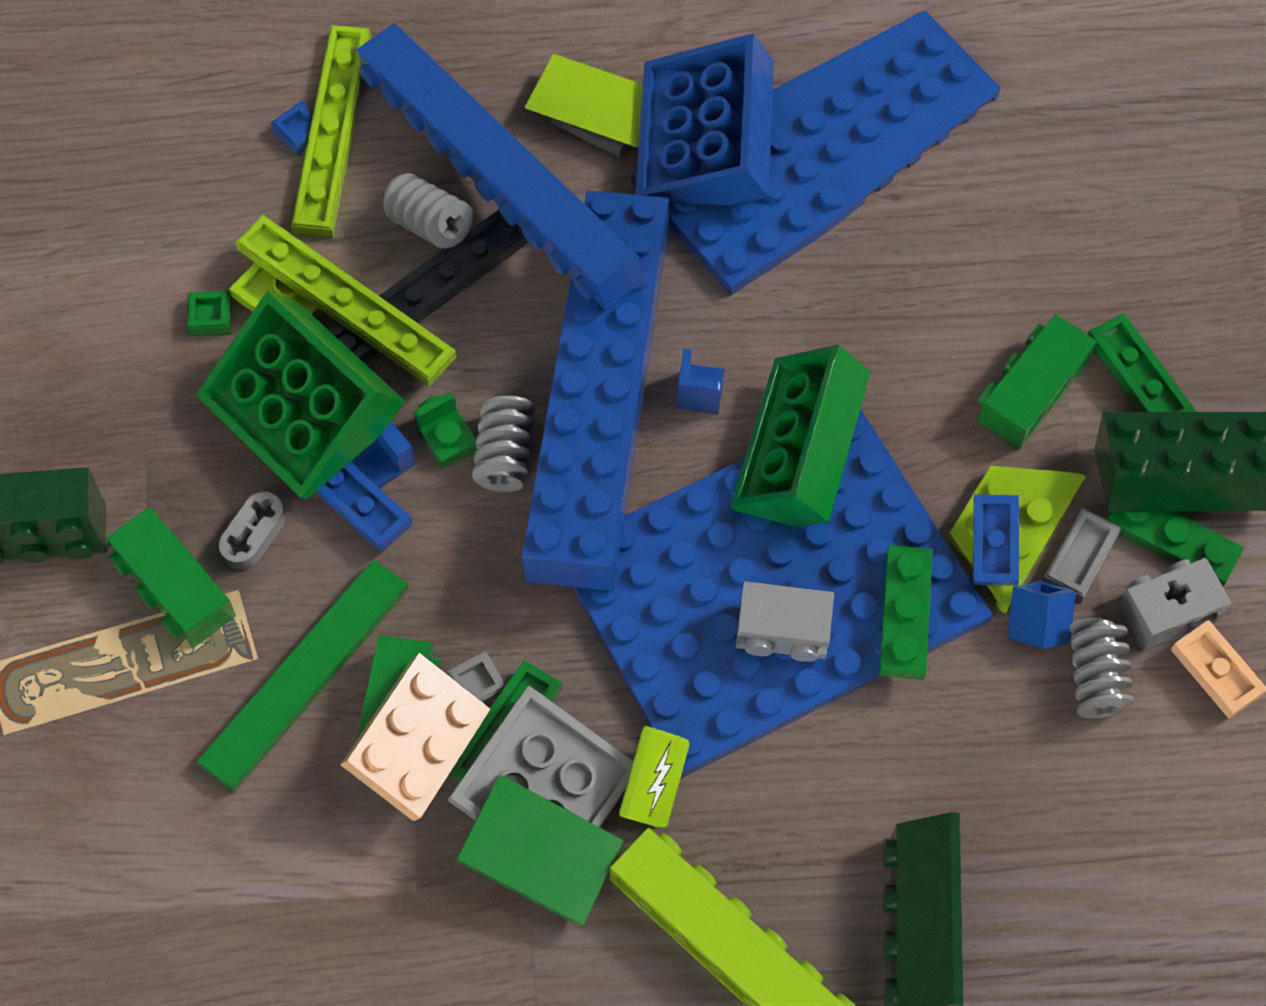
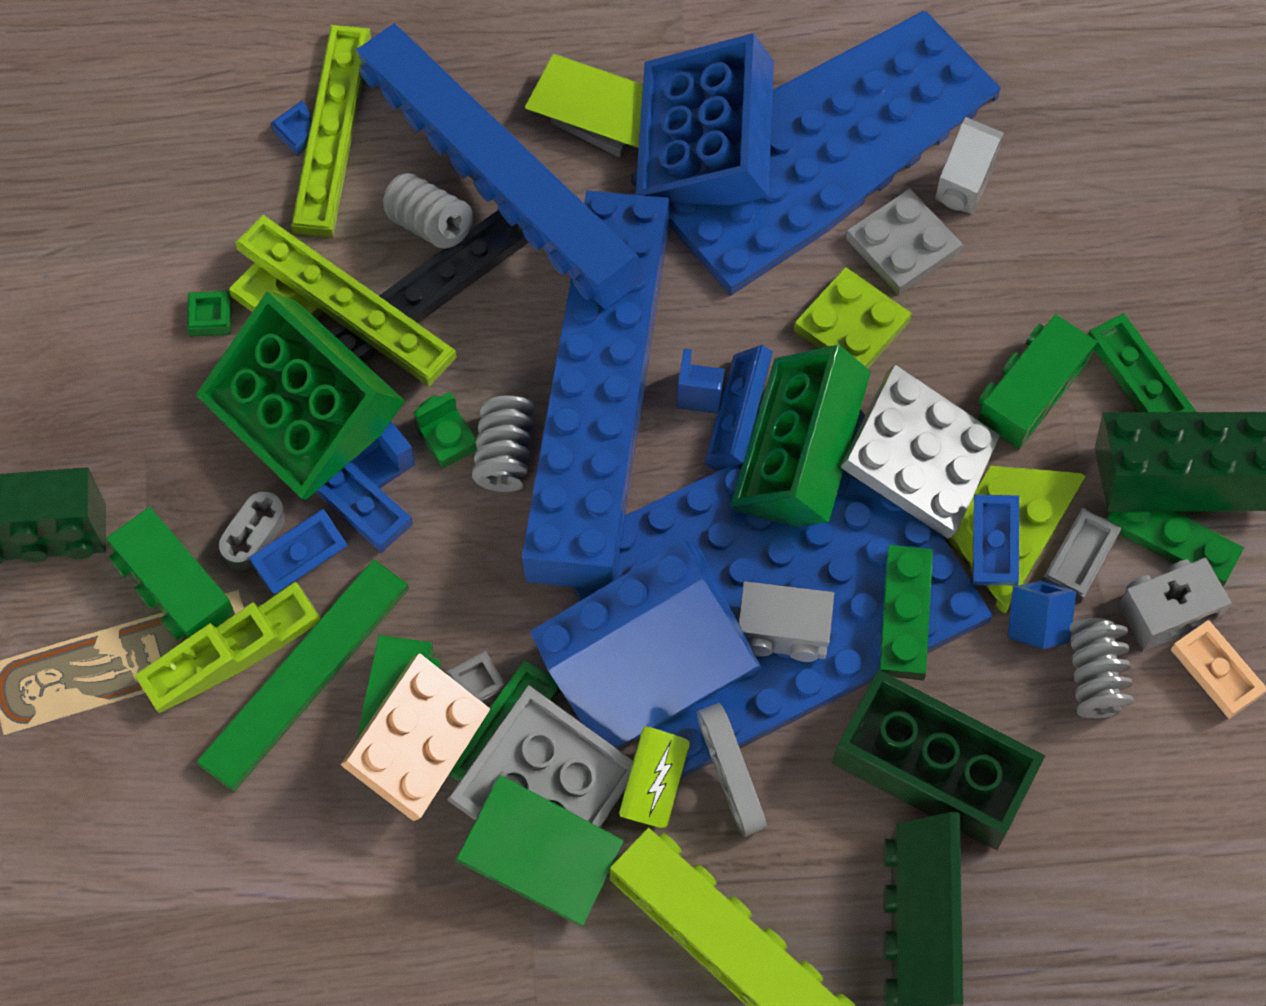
none -> lime slope [135,582,321,713]
none -> blue plate [247,509,348,595]
none -> slope [530,540,760,750]
none -> light grey beam [697,703,767,837]
none -> blue tile [705,345,773,471]
none -> lime plate [794,267,912,369]
none -> dark green brick [832,669,1045,850]
none -> plate [840,365,1000,539]
none -> light grey plate [846,189,963,296]
none -> light grey slope [935,117,1004,215]

